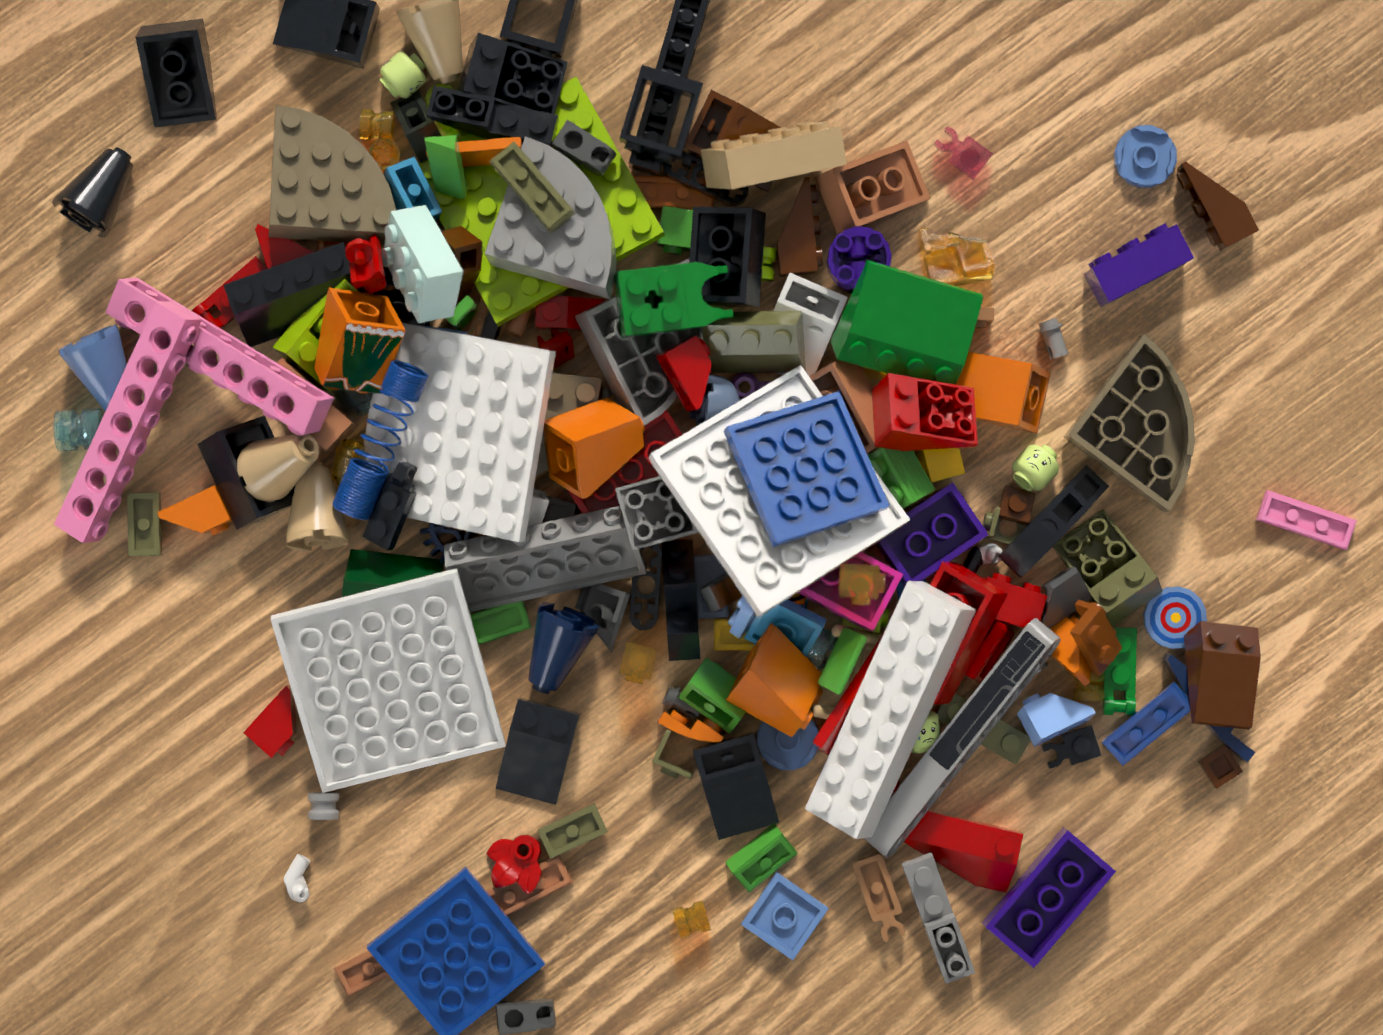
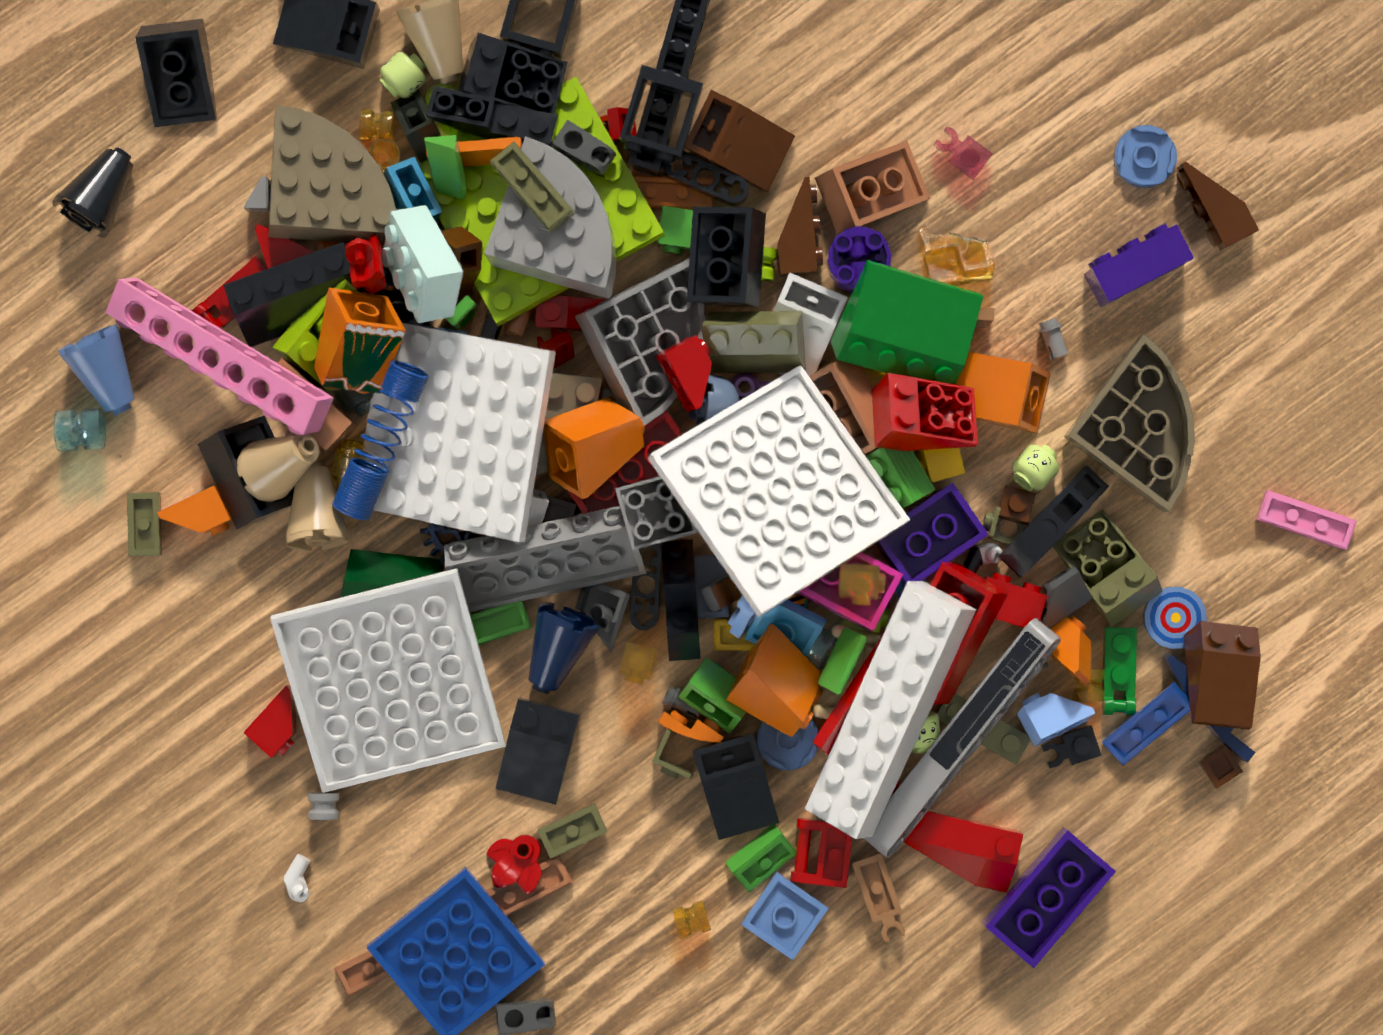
bright pink brick [54,301,202,543] -> none
black hinge [362,462,418,551] -> none
green brick [614,262,733,338] -> none
tan brick [700,122,847,189] -> none
plate [723,391,890,547] -> none
light grey slope [901,852,975,984] -> none
red tile [965,621,1014,684] -> none
dark orange bracket [1070,600,1122,675] -> none
none -> light grey slope [244,177,271,212]
none -> red tile [600,107,637,142]
none -> red plate [790,818,852,888]

